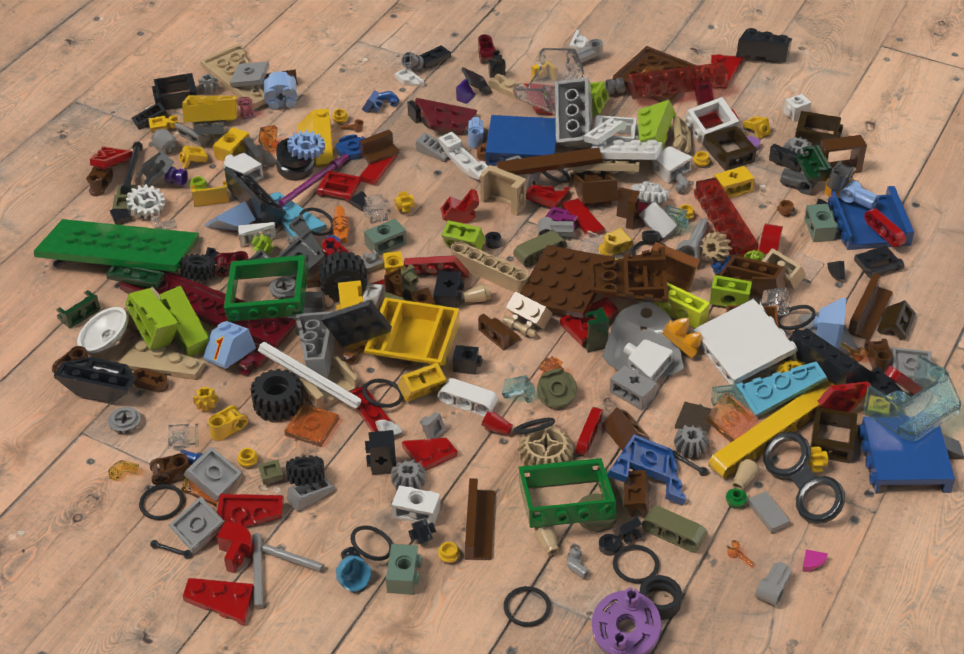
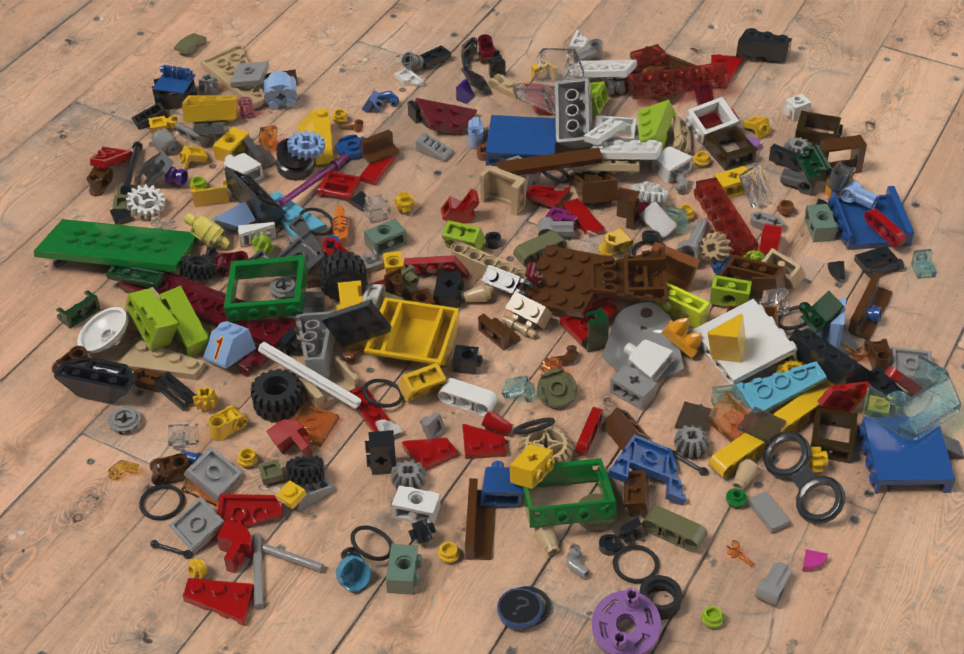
white slope [438,132,488,180] -> none
dark brown panel [877,300,916,340] -> none
none -> blue hinge [153,65,196,94]
none -> black tile [154,371,197,411]
none -> olive slope [174,33,207,54]
none -> light yellow piece [184,213,230,249]
none -> yellow plate [188,558,207,579]
none -> red brick [266,419,313,457]
none -> yellow plate [275,480,307,509]
none -> black tile [279,329,302,356]
none -> black piece [461,37,478,69]
none -> red wing [462,424,506,459]
none -> blue torso [480,461,523,507]
none -> hinge [481,265,533,297]
none -> black tile [497,588,542,630]
none -> yellow brick [509,444,555,489]
none -> dark red arm [525,262,543,284]
none -> reddish brown arm [553,345,578,366]
none -> white plate [565,60,637,79]
none -> clear red plate [630,44,669,69]
none -> lime plate [701,606,724,628]
none -> yellow slope [707,314,746,363]
none -> clear smoke piece [738,407,786,444]
none -> clear plate [739,164,773,207]
none -> light grey beam [750,211,784,231]
none -> dark green hinge [799,291,845,334]
none -> blue plate [868,305,882,324]
none -> clear light blue bracket [911,249,937,279]

